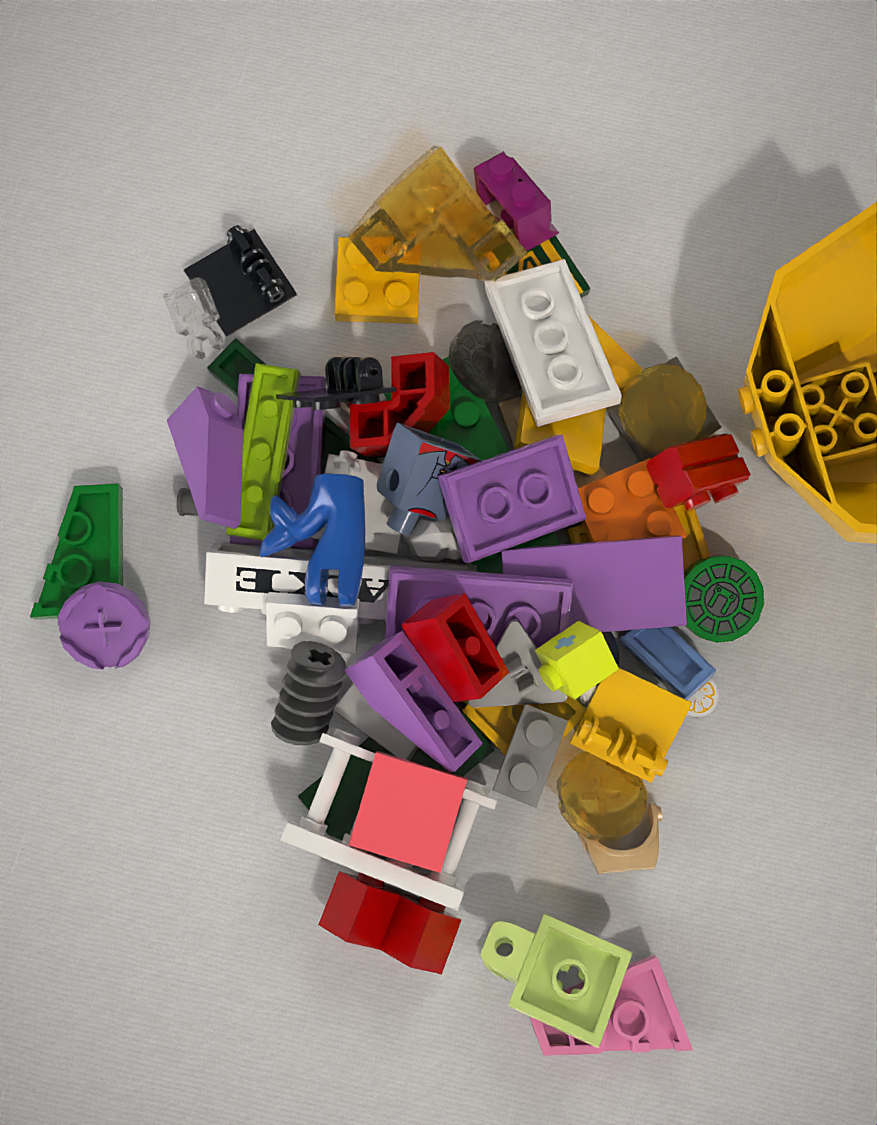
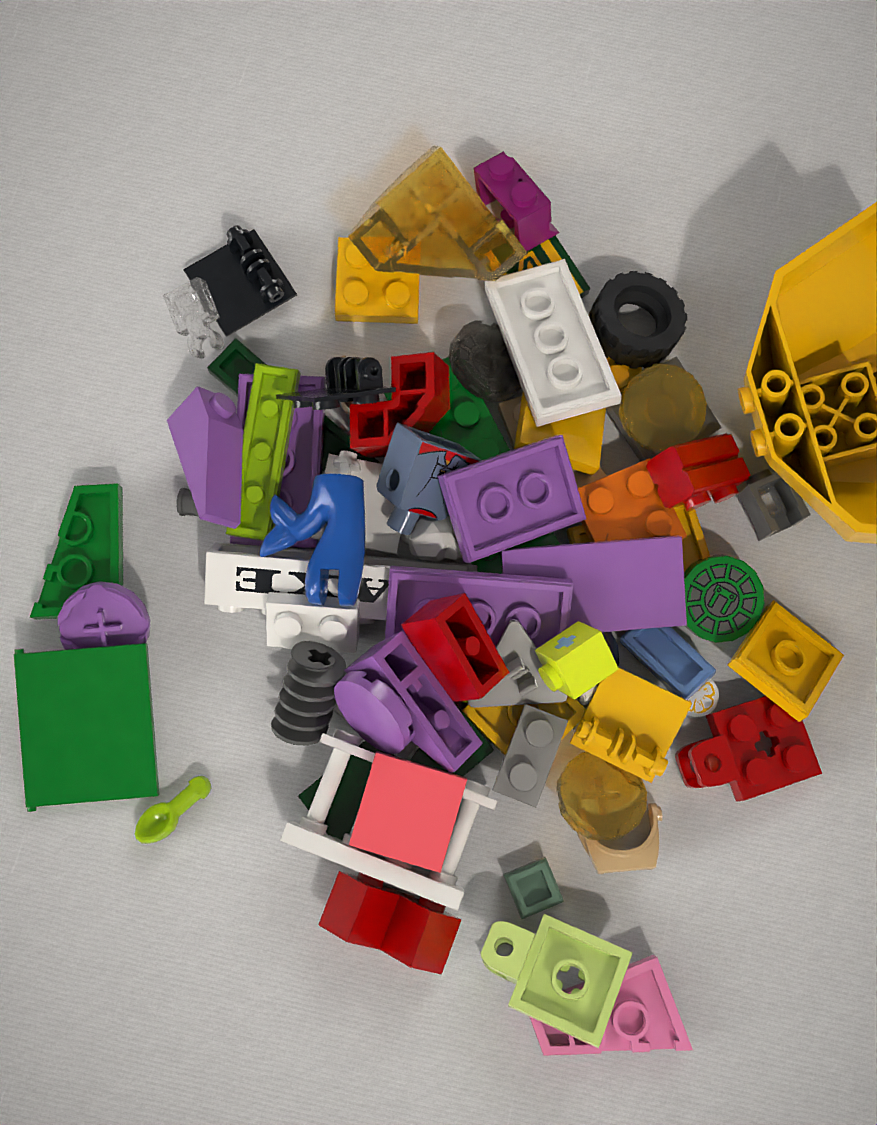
none -> green piece [13,643,160,812]
none -> lime piece [134,776,212,844]
none -> medium lavender tile [334,670,415,754]
none -> sand green tile [503,857,564,919]
none -> black tyre [589,271,687,369]
none -> red plate [675,696,822,802]
none -> yellow tile [727,600,844,722]
none -> dark grey window [738,469,811,541]

